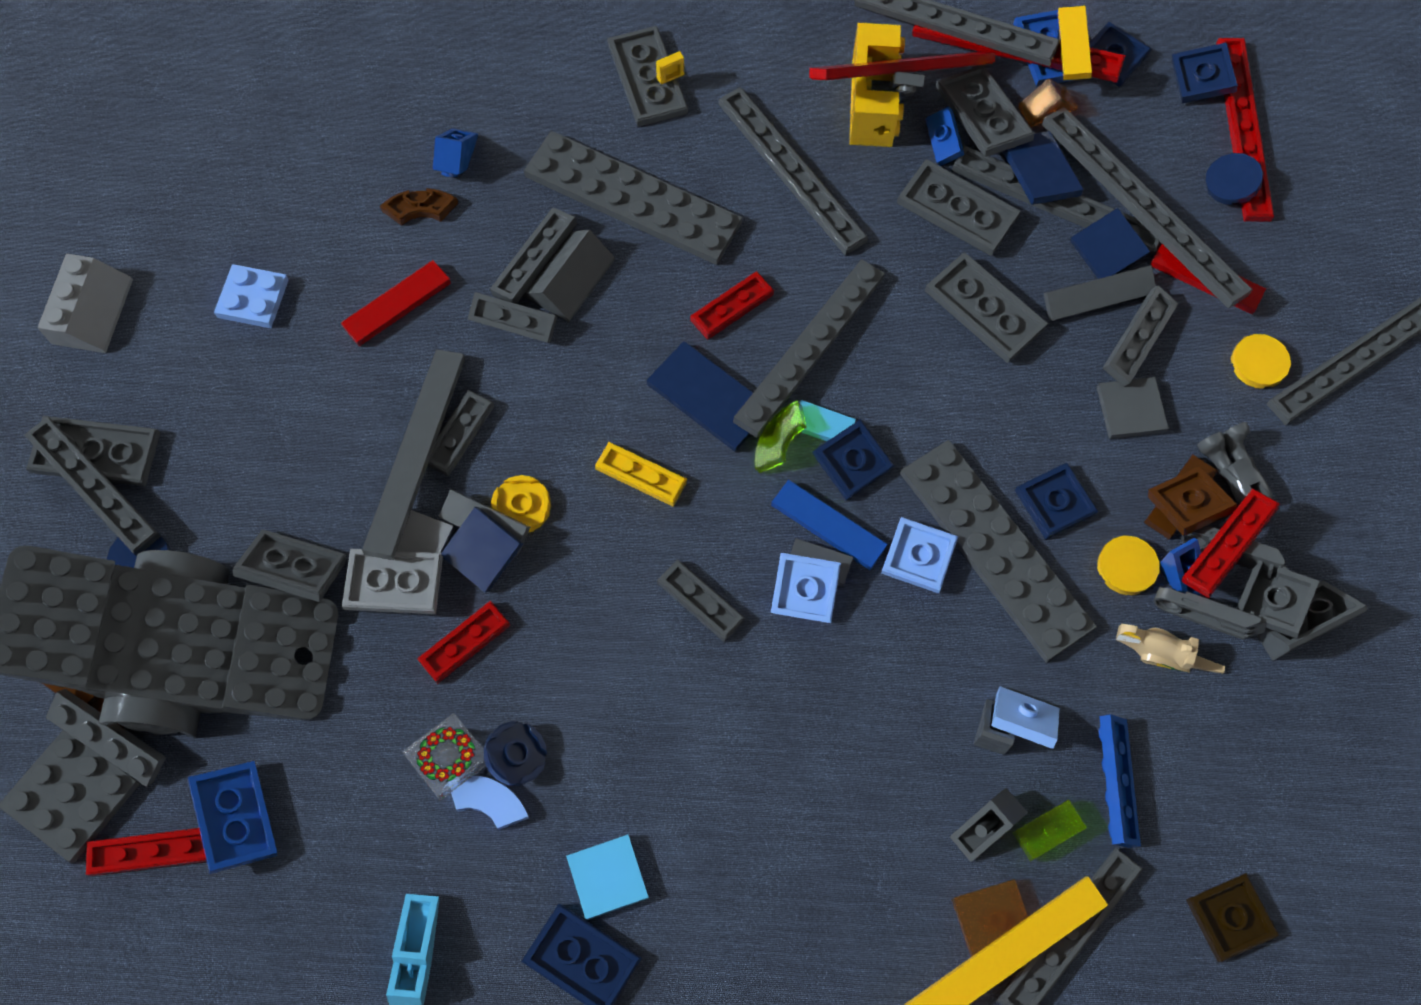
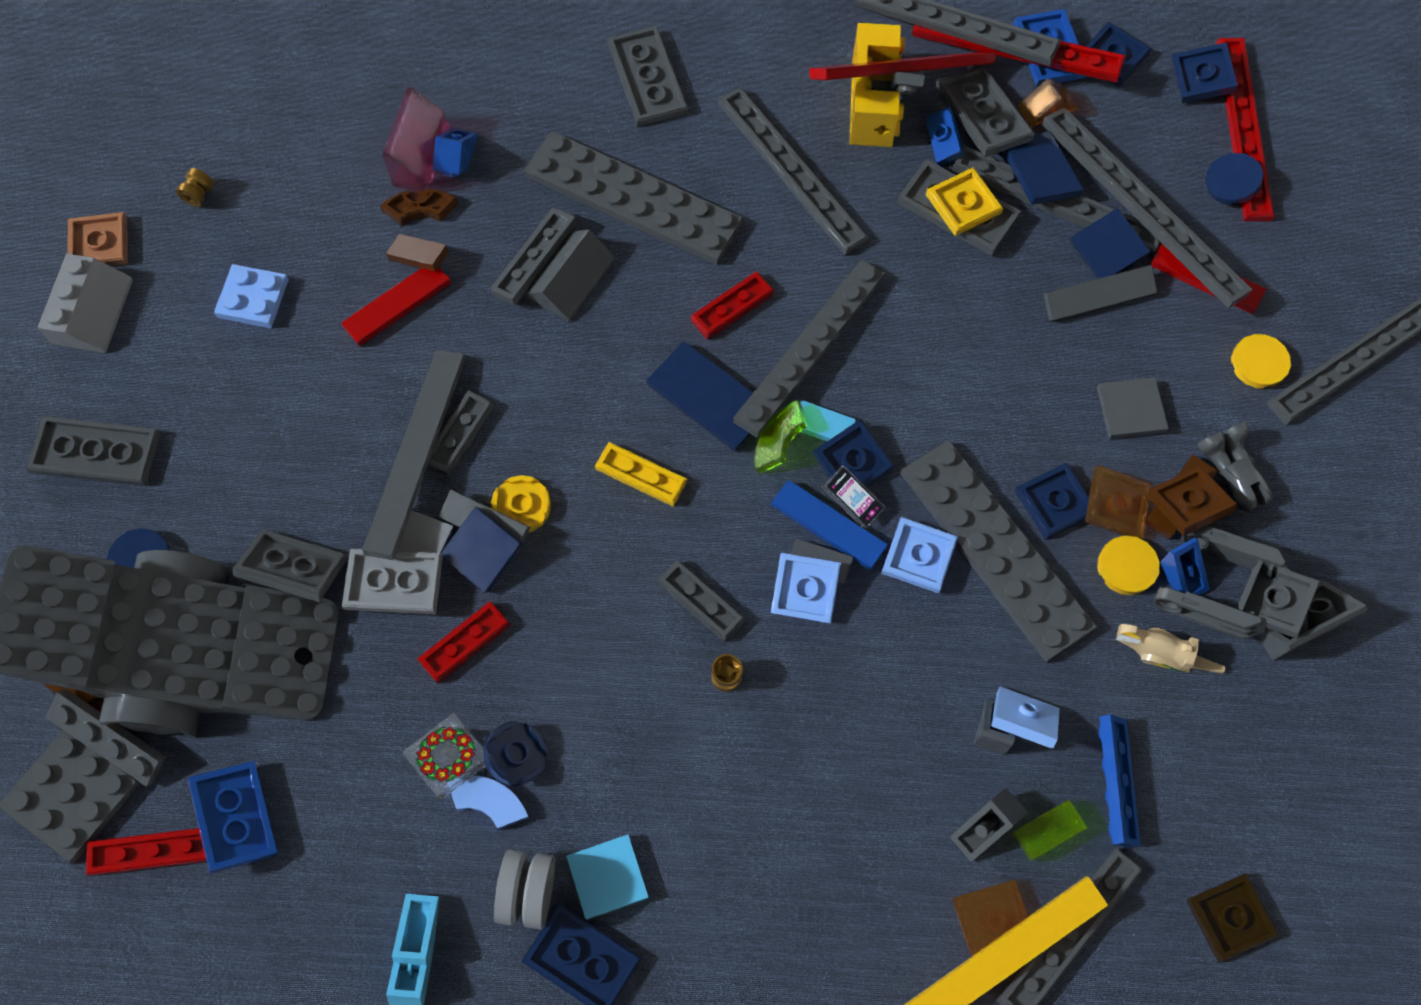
dark grey tile [24,416,161,556] -> none
dark grey plate [467,292,558,343] -> none
yellow tile [656,51,684,84] -> none
dark grey plate [925,252,1048,363] -> none
yellow tile [1058,6,1092,80] -> none
dark grey plate [1103,285,1179,387] -> none
red tile [1182,488,1280,598] -> none
none -> nougat tile [68,212,128,267]
none -> pearl gold wheel [175,168,215,207]
none -> clear pink slope [383,87,450,191]
none -> tile [386,234,449,271]
none -> light grey wheel [494,849,555,930]
none -> pearl gold wheel [711,654,743,692]
none -> tile [822,466,885,529]
none -> yellow tile [926,167,1003,236]
none -> clear orange plate [1085,465,1151,539]

